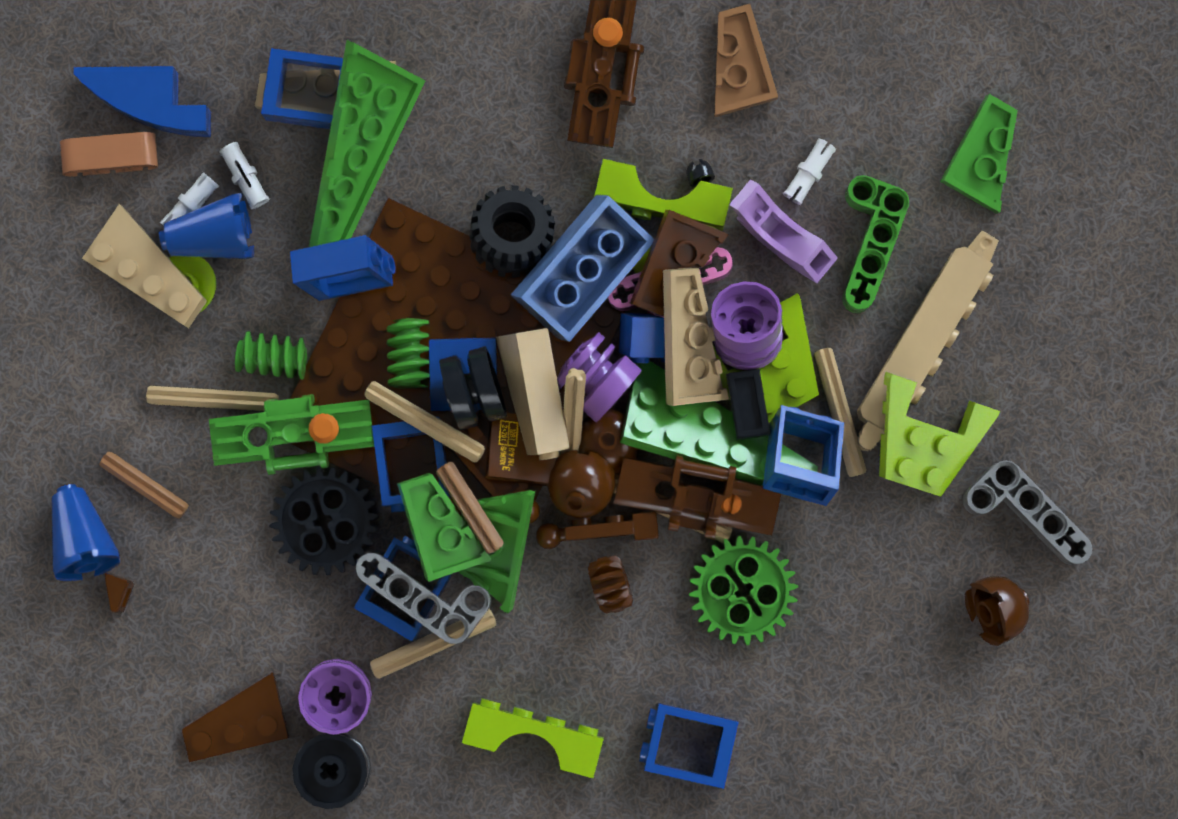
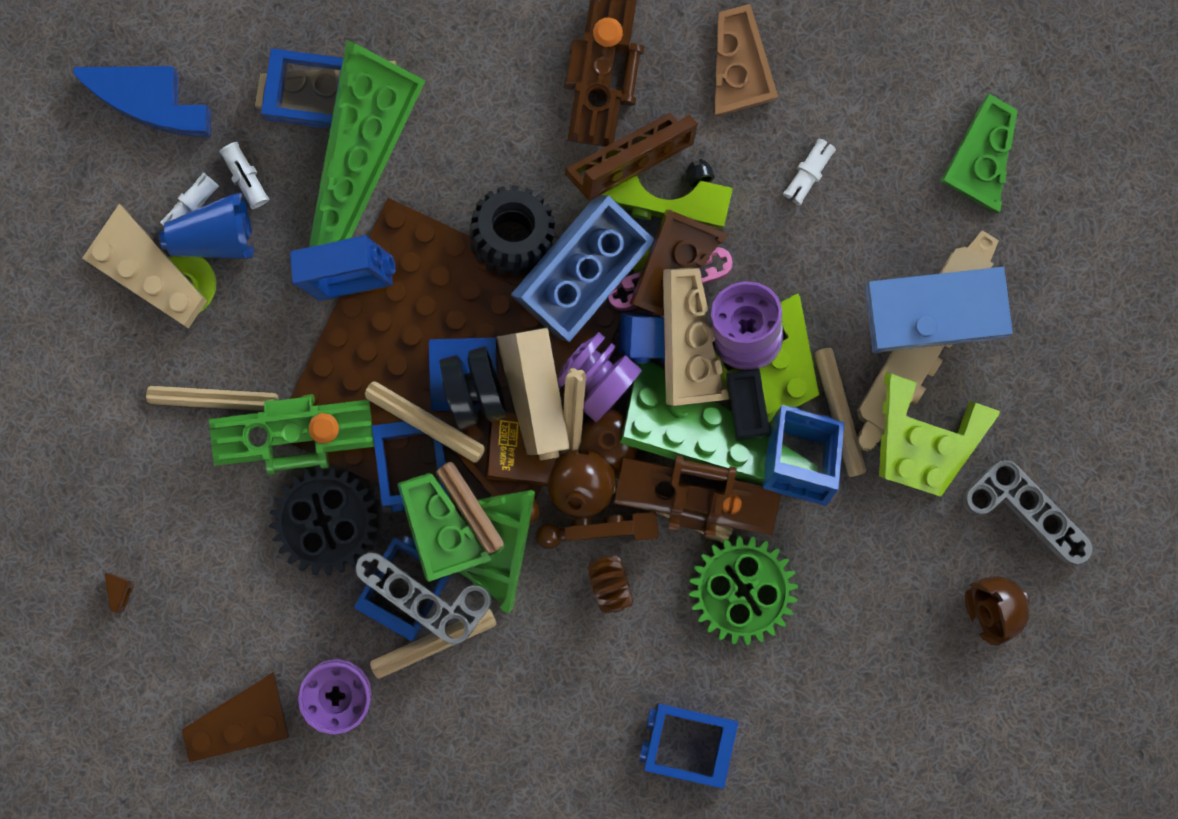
blue cone [52,484,120,581] -> none
nougat beam [60,132,158,177] -> none
medium nougat axle [99,452,189,518] -> none
bright green piece [235,331,307,380] -> none
black wheel [292,733,372,809] -> none
bright green piece [387,318,430,389] -> none
lime arch [462,698,604,778] -> none
lavender arch [729,179,838,283] -> none
bright green beam [842,175,909,313] -> none
none -> reddish brown fence [565,113,698,201]
none -> medium blue brick [865,267,1013,353]

